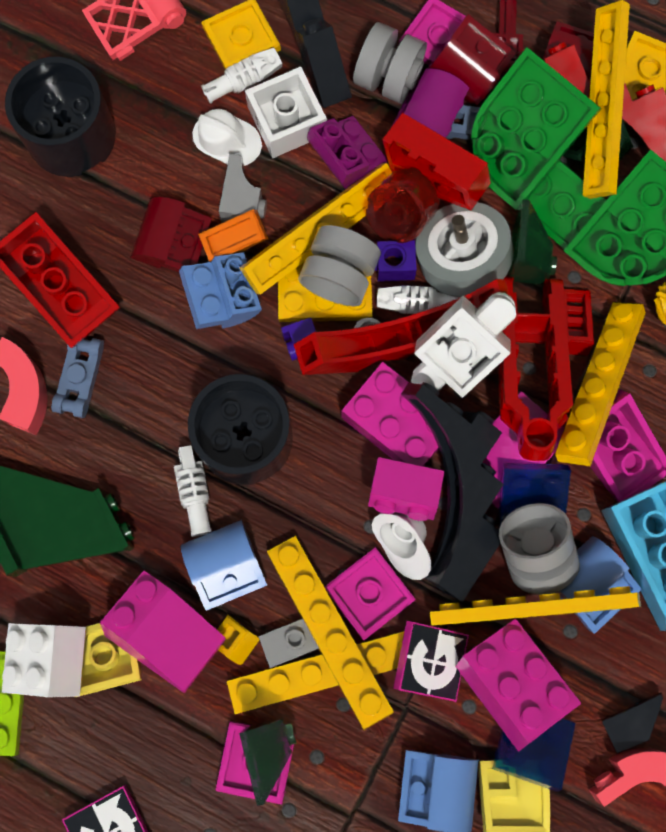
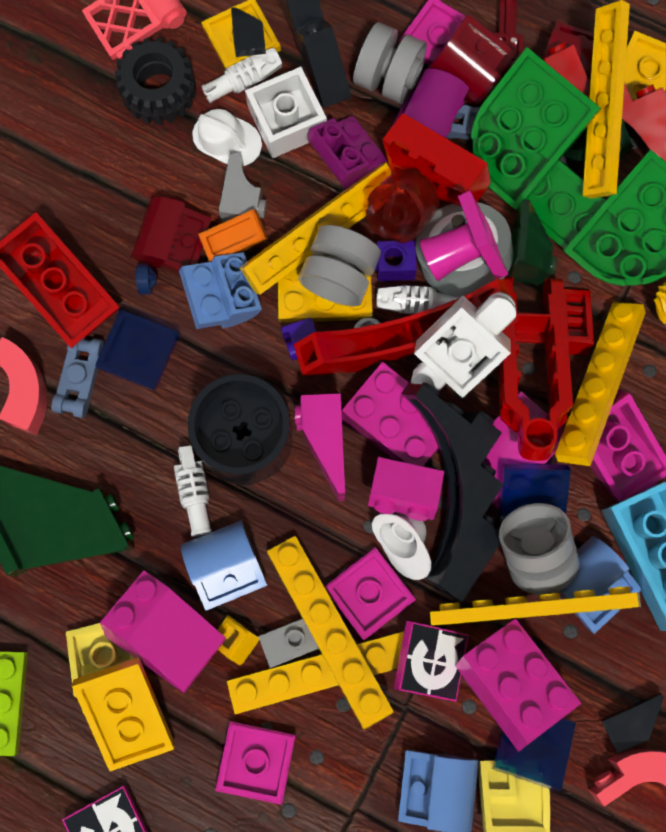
white brick [1,623,86,697] -> none
black brick [5,57,116,177] -> none
clear green slope [239,717,297,806] -> none
none -> yellow plate [72,657,174,771]
none -> clear blue plate [95,309,180,392]
none -> black tyre [115,38,196,125]
none -> dark blue tile [135,263,157,295]
none -> black slope [231,8,266,57]
none -> dark pink slope [295,393,345,501]
none -> dark pink plant [420,191,508,281]

